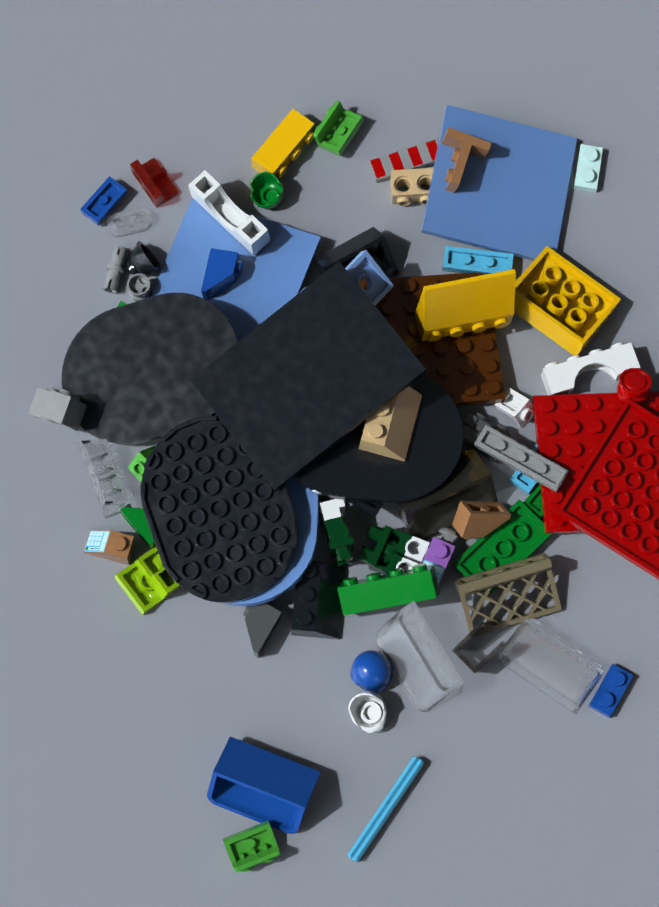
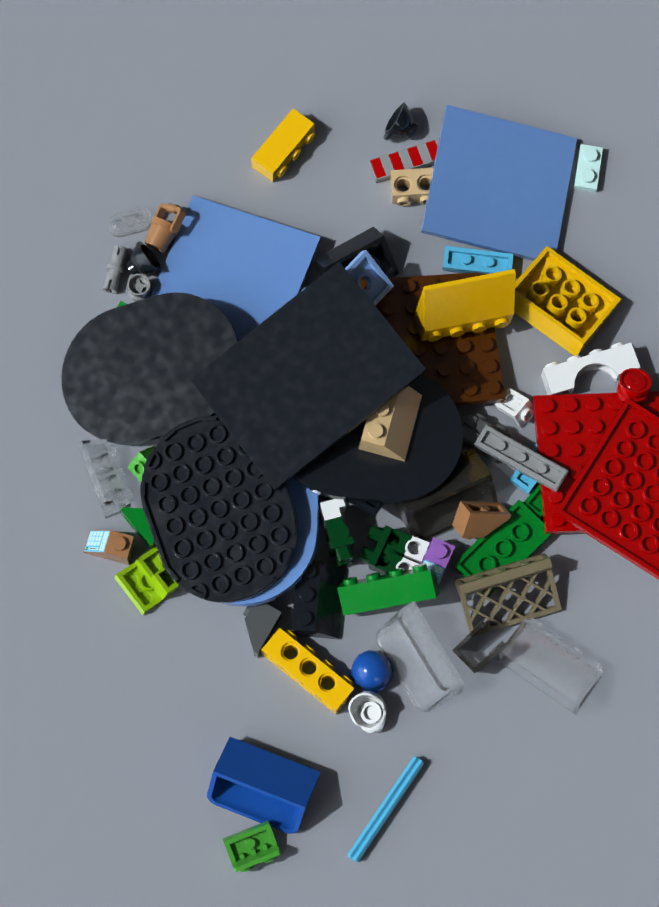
light grey brick [28,386,87,432] -> none
blue plate [80,176,128,226] -> none
clear red panel [130,158,178,208] -> none
white arch [188,170,270,256] -> none
blue slope [201,248,243,300] -> none
green hair [250,171,284,209] -> none
bright green bracket [313,100,364,156] -> none
light grey hinge [436,527,456,545] -> none
medium nougat bracket [441,127,492,193] -> none
blue plate [589,664,634,718] -> none
none -> medium nougat piece [145,203,186,253]
none -> yellow brick [261,628,354,714]
none -> black piece [384,102,418,140]

